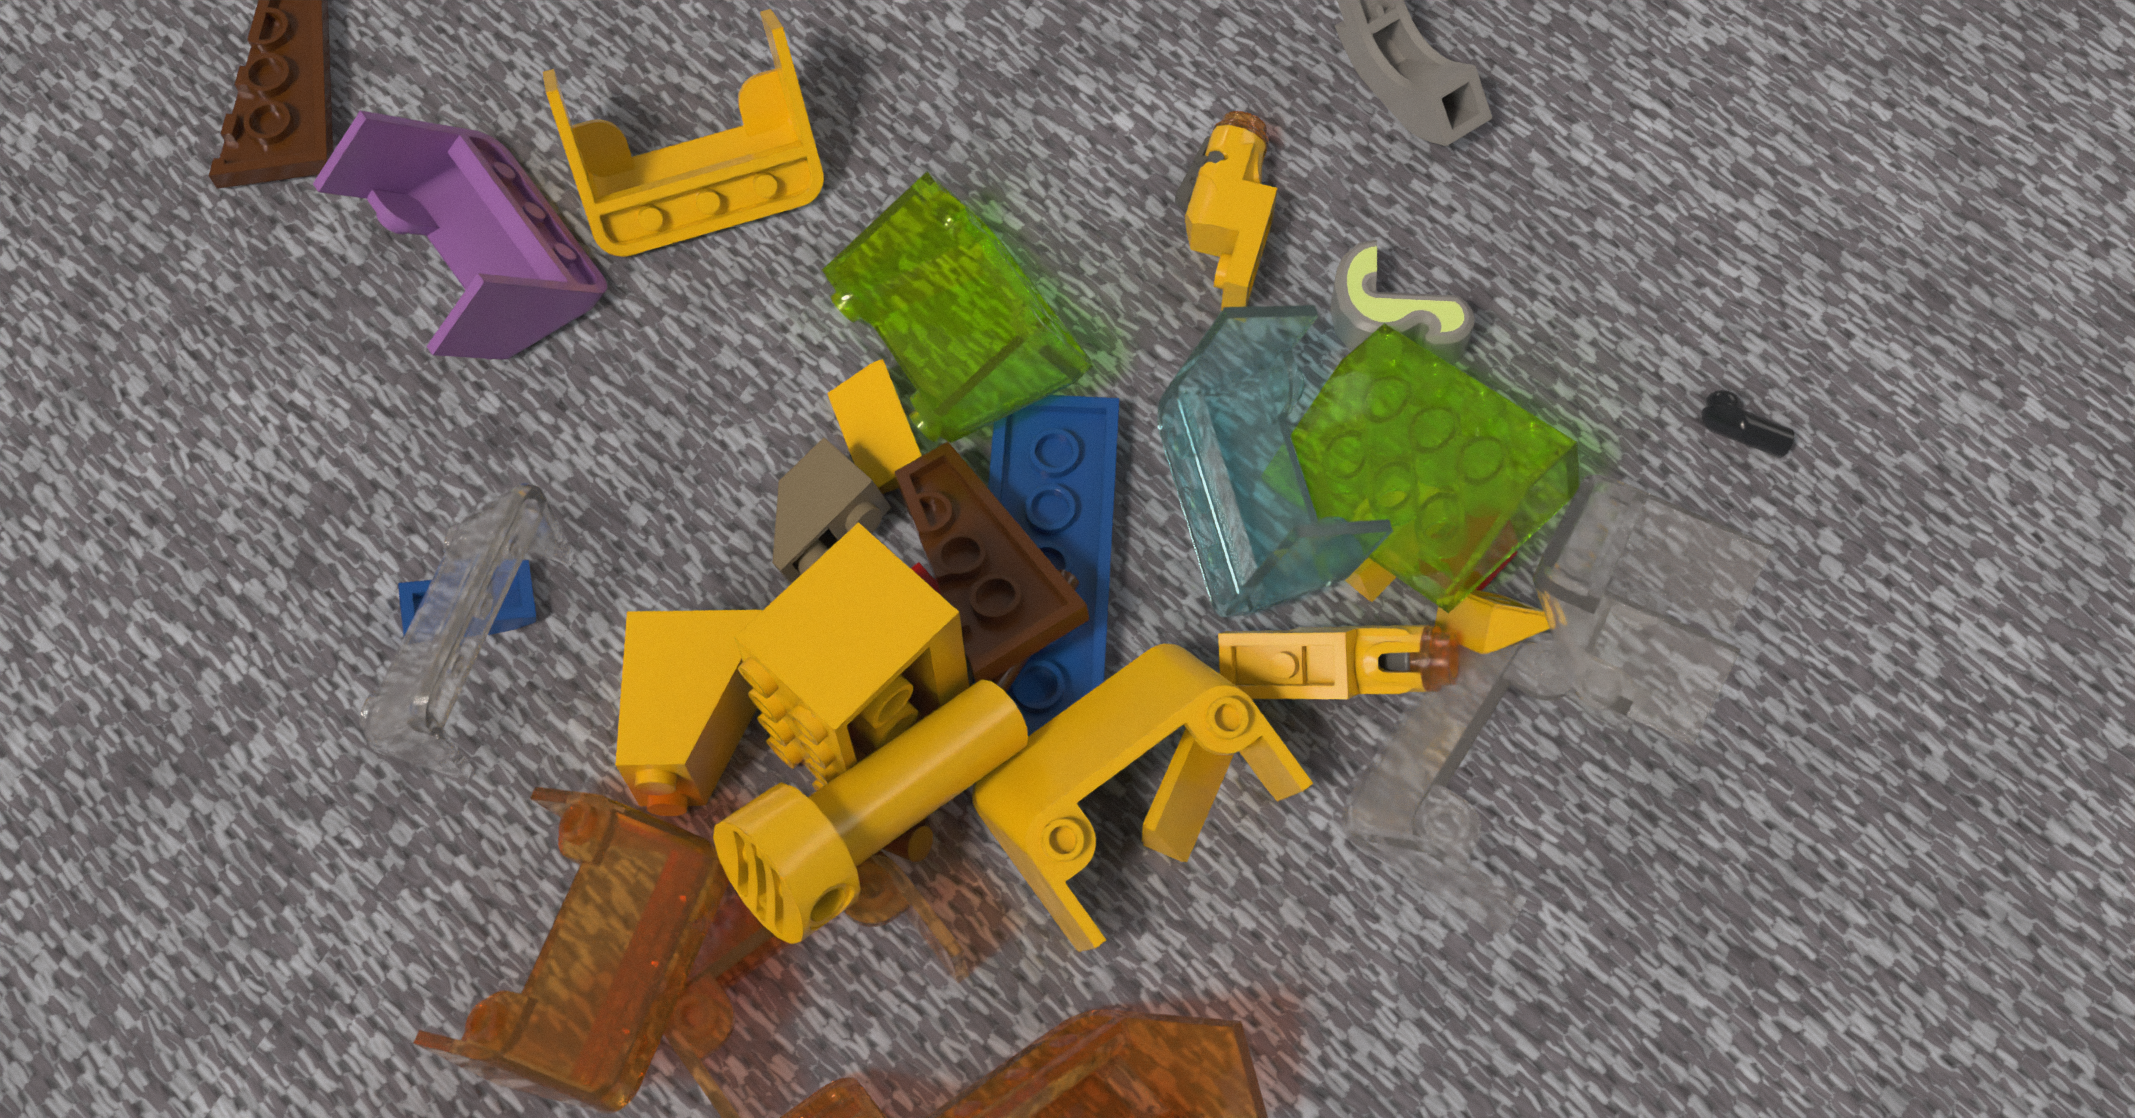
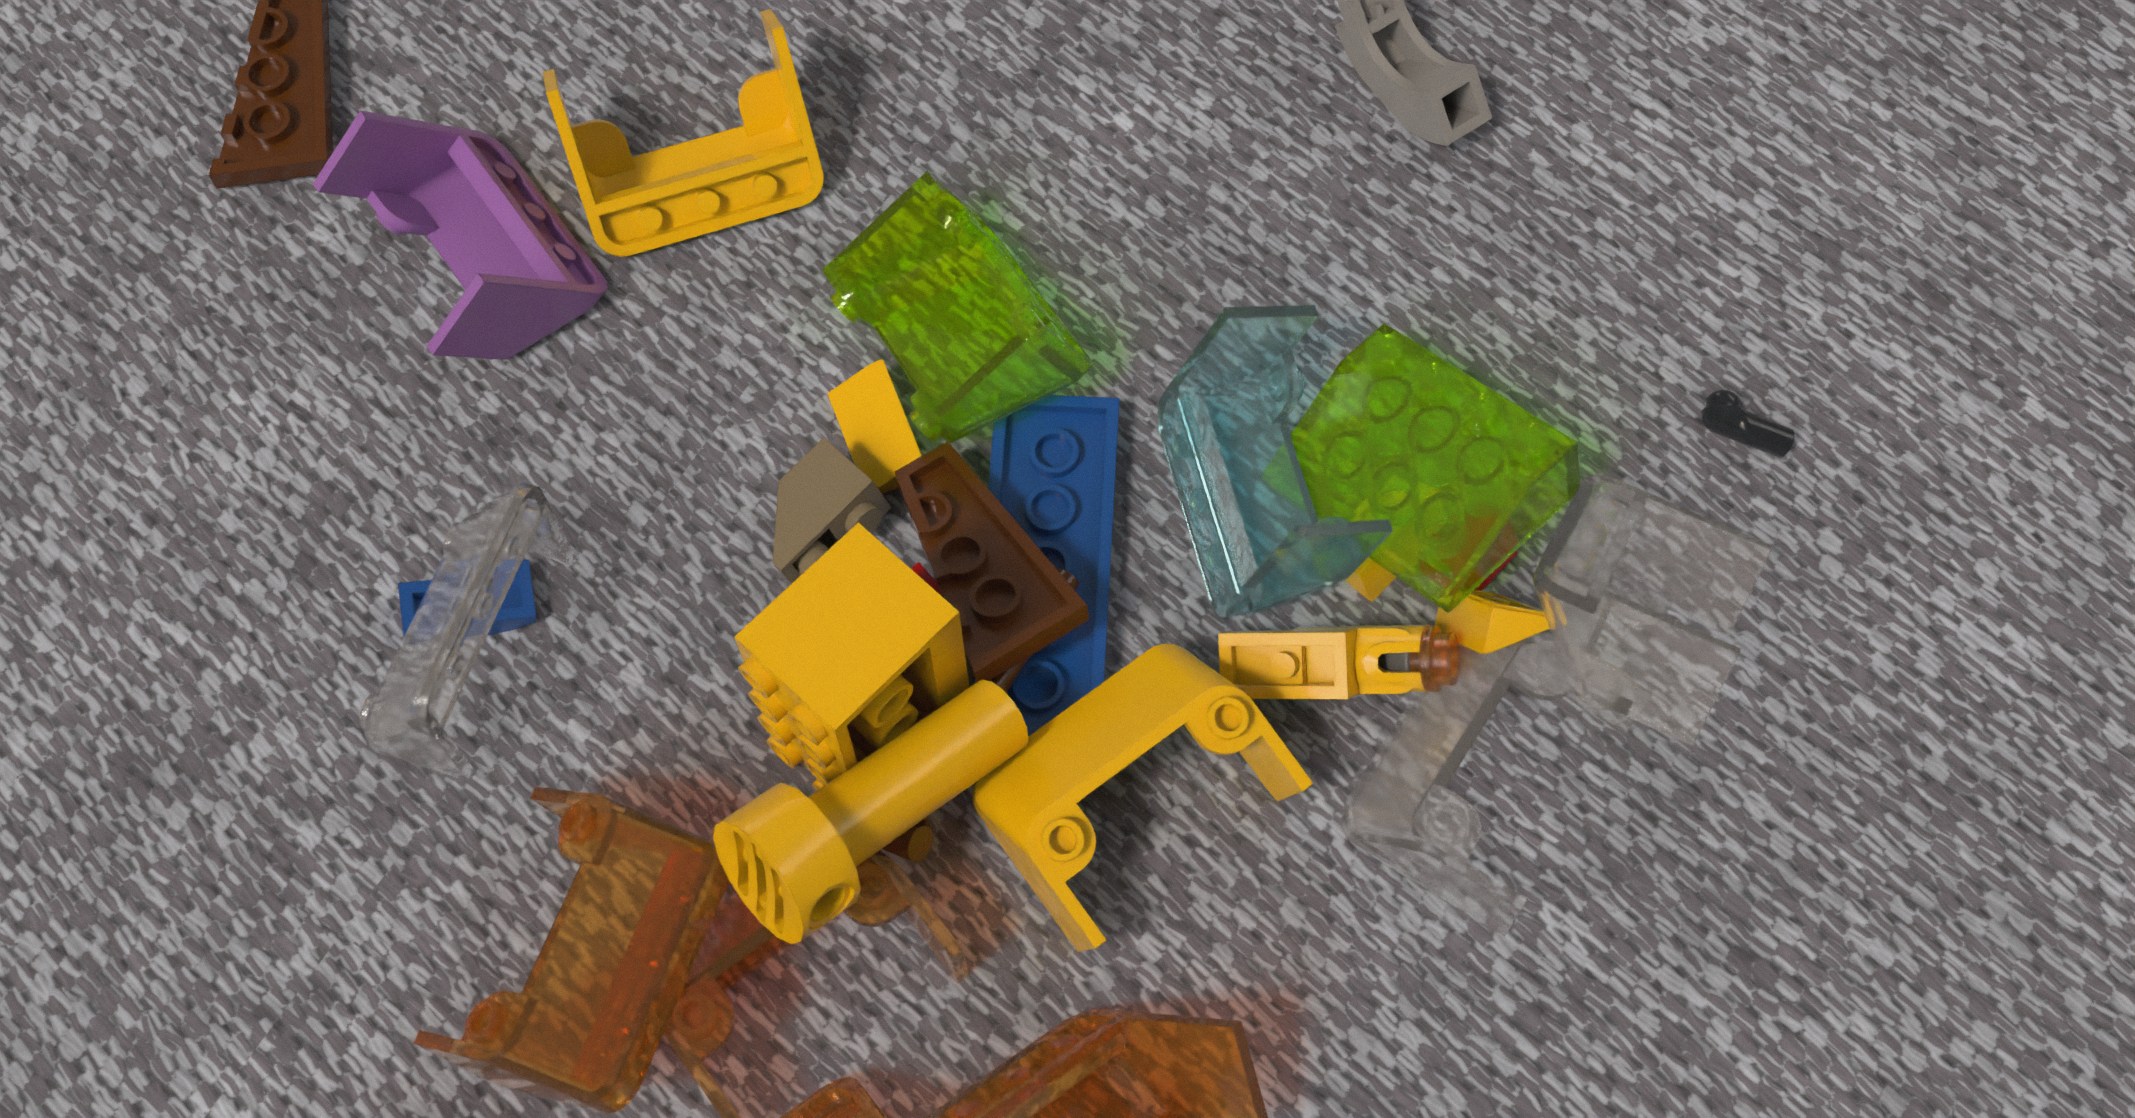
yellow slope [615,610,762,816] -> none
yellow slope [1142,728,1234,862] -> none
yellow plate [1175,111,1277,316] -> none
light grey animal [1330,240,1475,368] -> none

